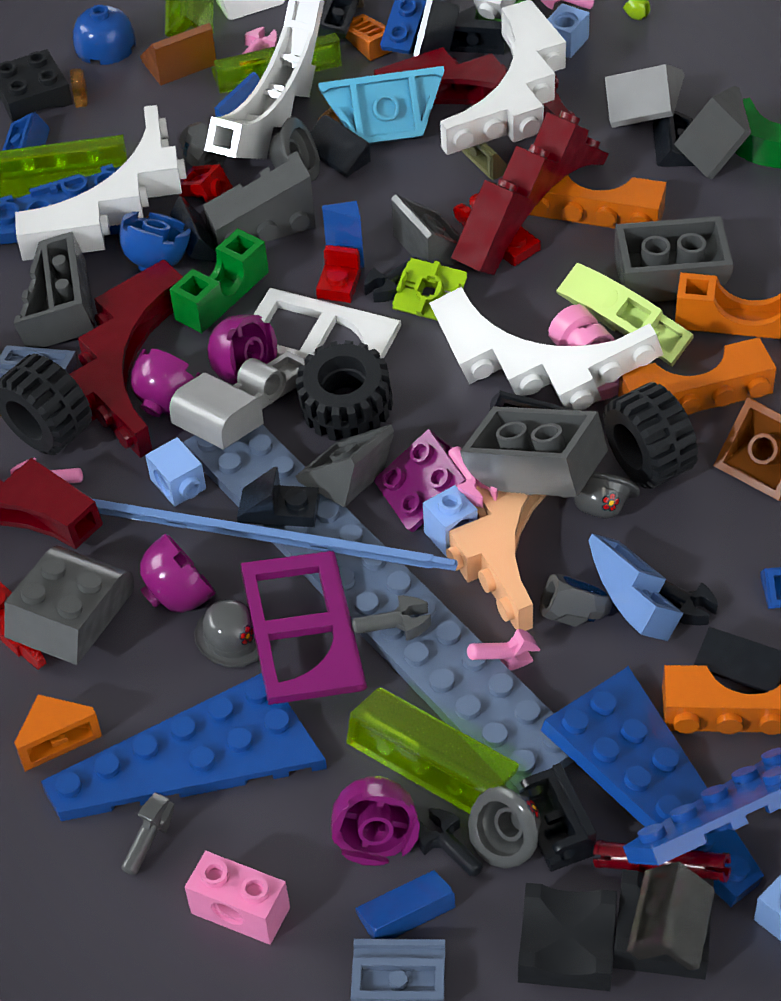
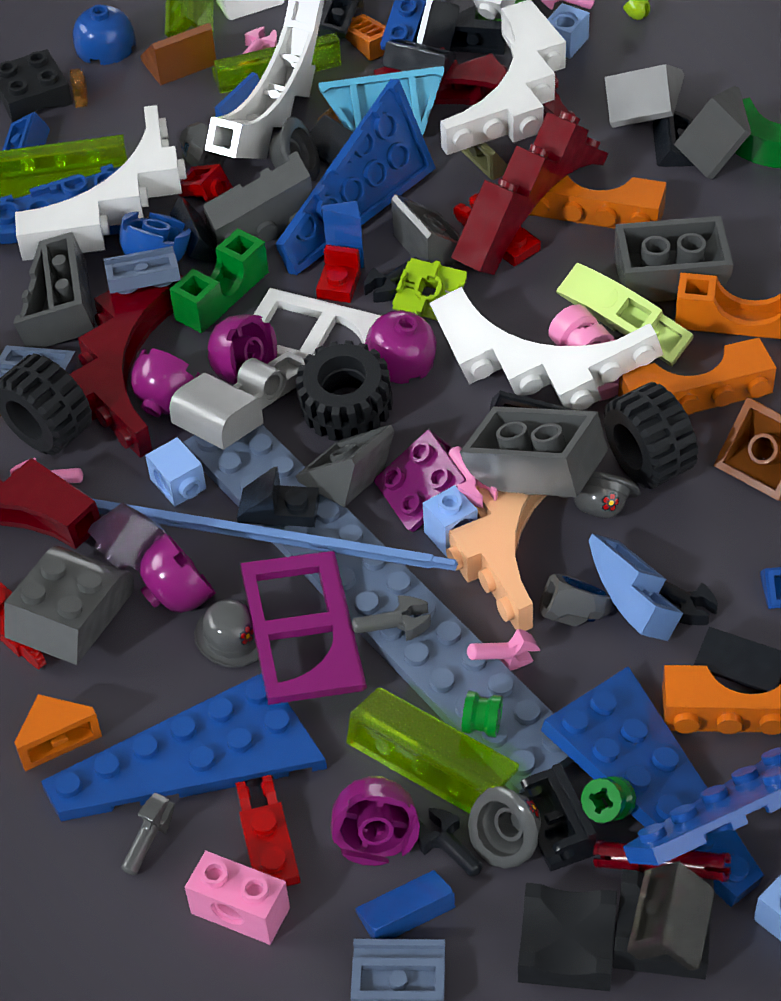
none -> clear purple slope [88,502,166,572]
none -> sand blue plate [103,246,181,294]
none -> red hinge [235,775,301,887]
none -> blue wing [275,79,436,275]
none -> magenta cylinder [365,310,437,384]
none -> black slope [382,39,457,79]
none -> green wheel [462,690,503,738]
none -> green wheel [581,776,636,823]

